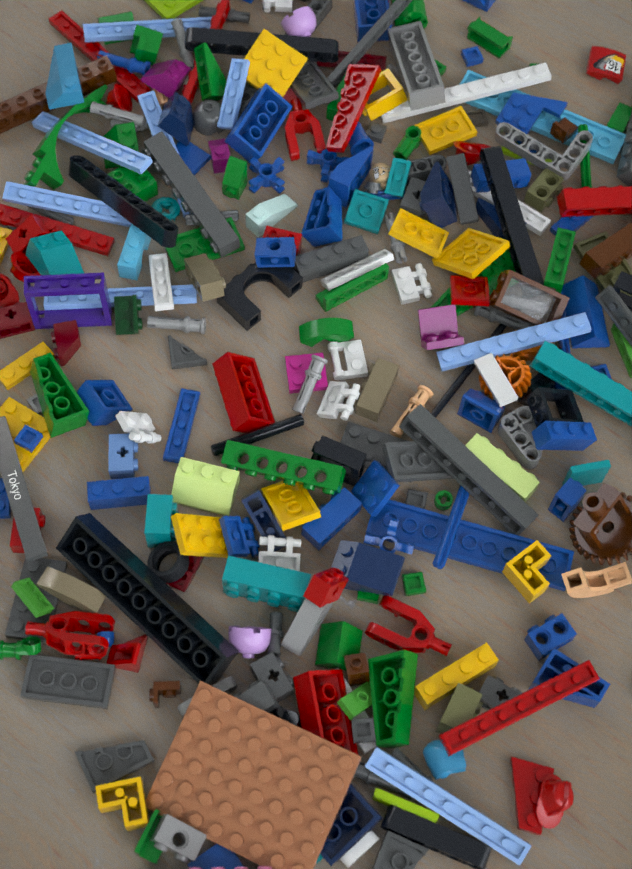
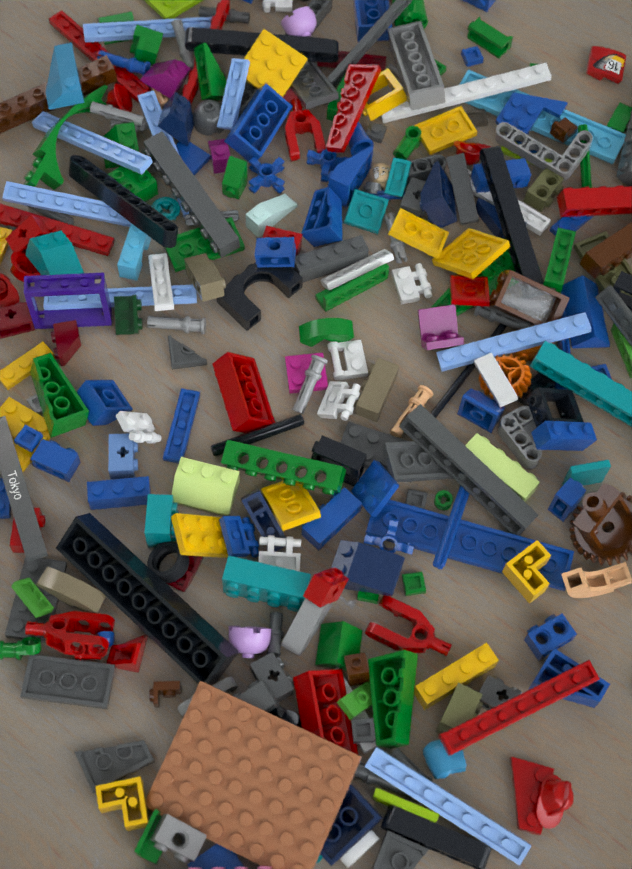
none -> blue brick [30,439,81,482]

